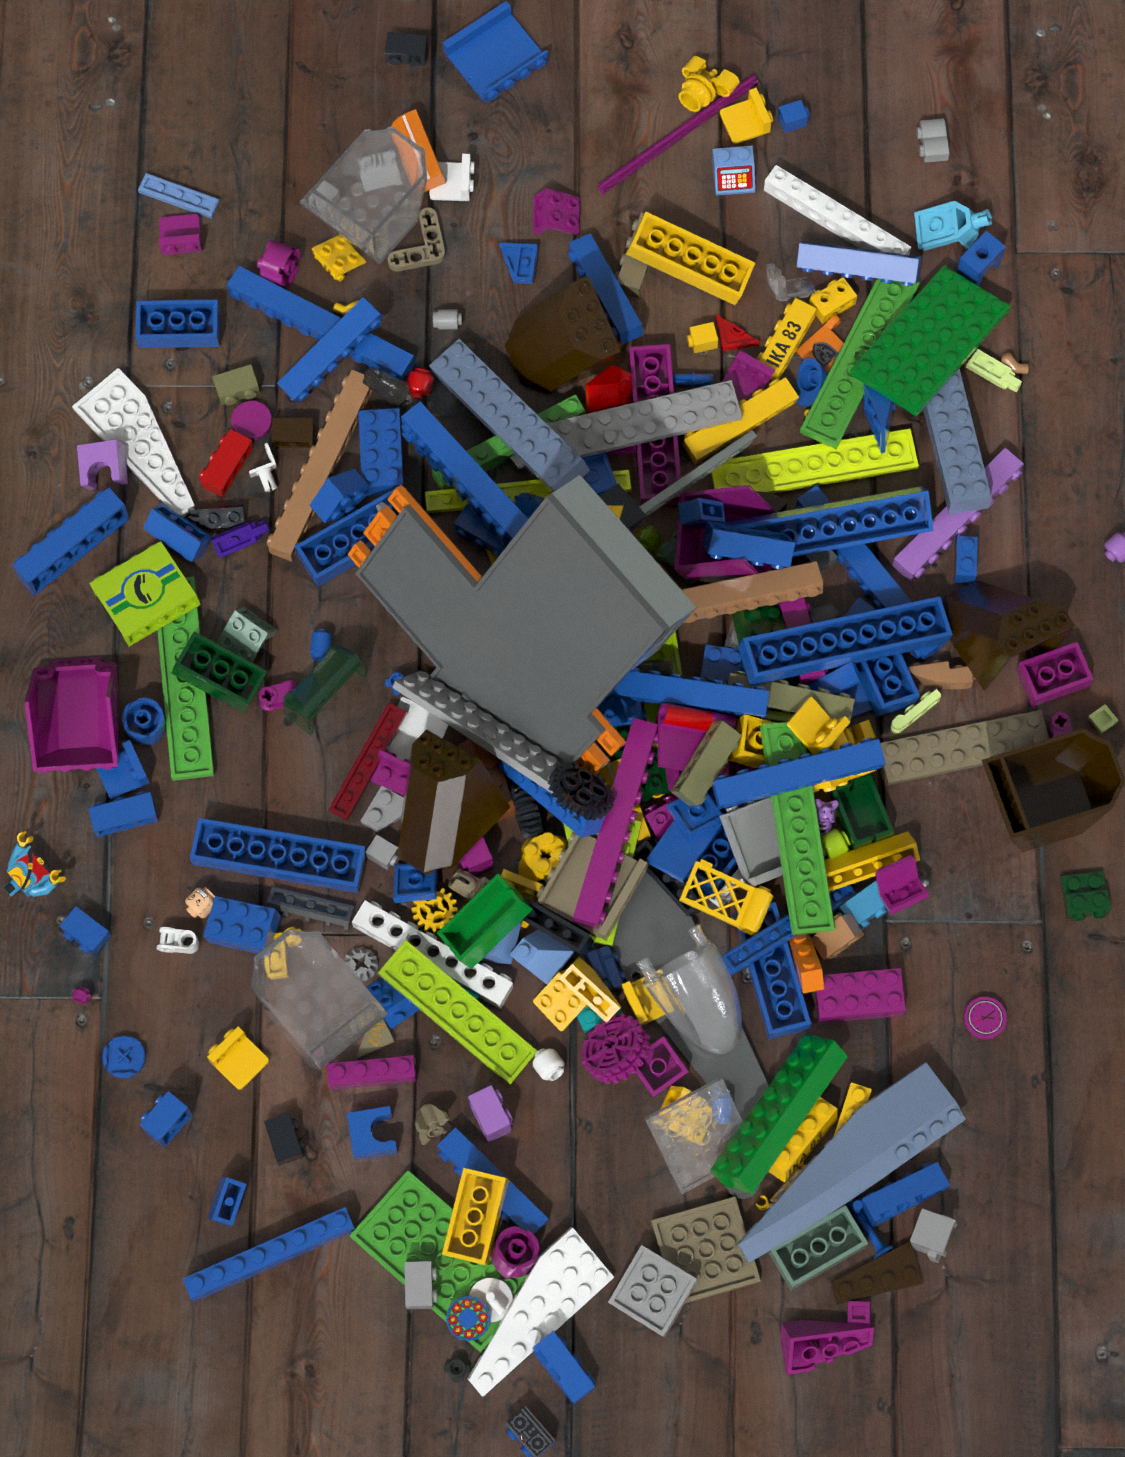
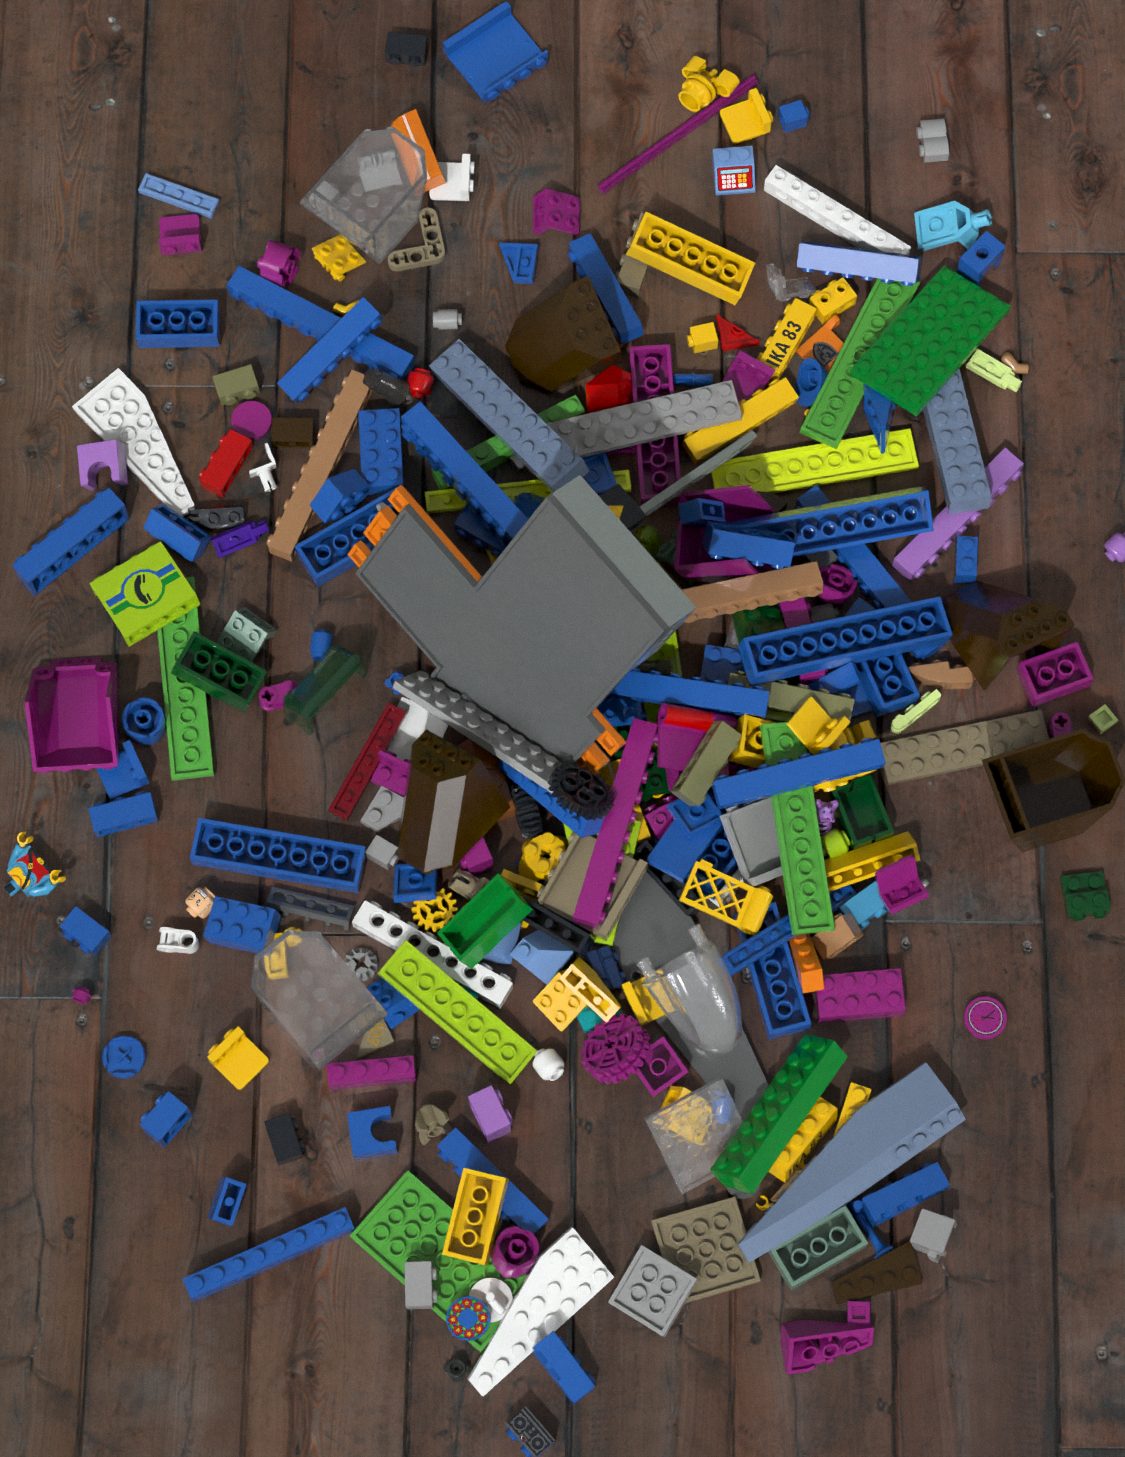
none -> magenta cylinder [817,564,857,605]

